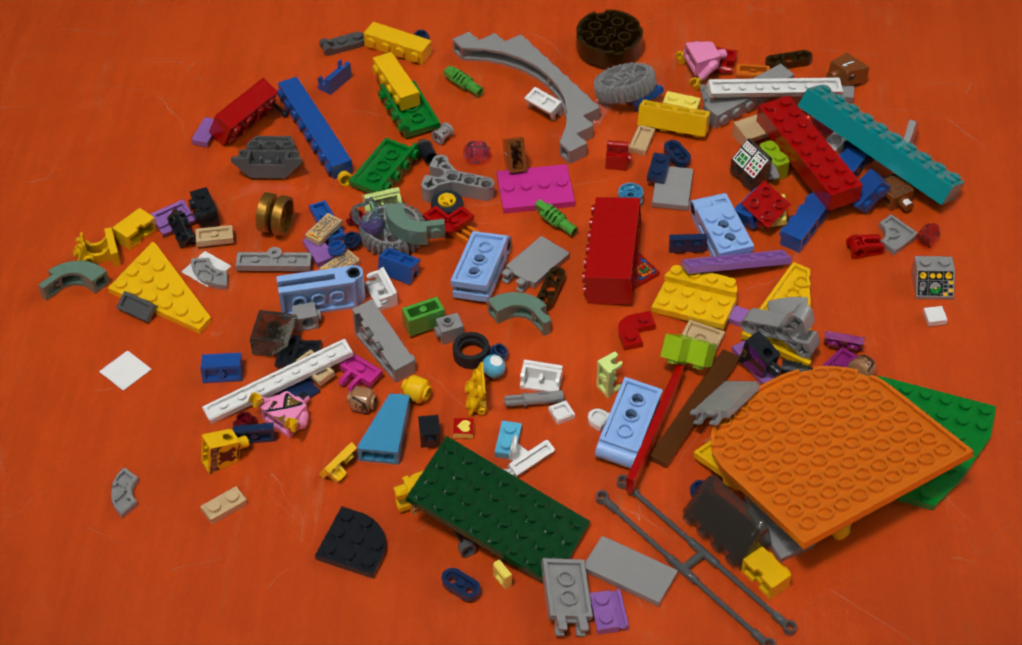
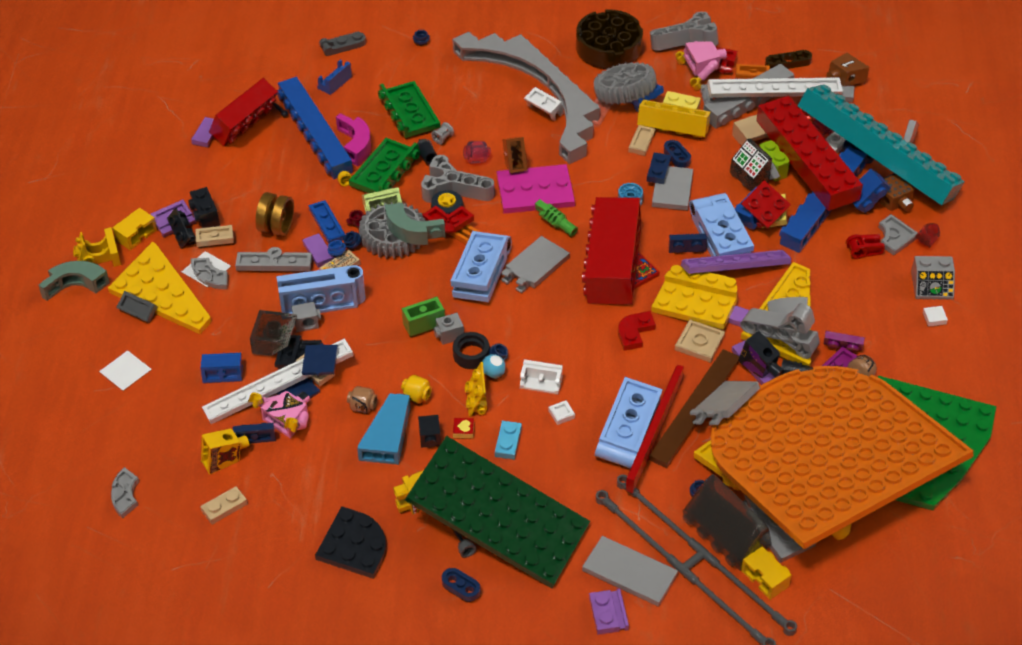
dark grey wedge [231,136,302,178] -> none
dark red plate [233,411,257,426] -> none
tan tile [305,213,343,246] -> none
yellow hinge [319,442,357,483] -> none
dark pink hinge [339,353,383,392] -> none
clear light blue piece [351,197,385,235] -> none
light grey wedge [352,299,416,383] -> none
yellow brick [363,22,432,65] -> none
white hinge [365,267,398,311] -> none
yellow brick [371,52,420,111] -> none
blue hinge [378,247,420,285] -> none
bright green hinge [444,66,484,97] -> none
sand green arch [487,292,552,336] -> none
light yellow tile [493,560,512,590] -> none
light grey axle [504,390,564,408] -> none
white piece [504,435,555,477] -> none
dark brown beam [537,267,565,311] -> none
light grey tile [541,558,593,637] -> none
white tile [588,409,610,431] -> none
yellowish green hinge [596,352,622,398] -> none
red brick [605,140,632,171] -> none
lime brick [660,334,717,370] -> none
none -> dark blue piece [302,343,338,376]
none -> dark pink arch [336,113,371,167]
none -> light grey beam [650,12,719,51]

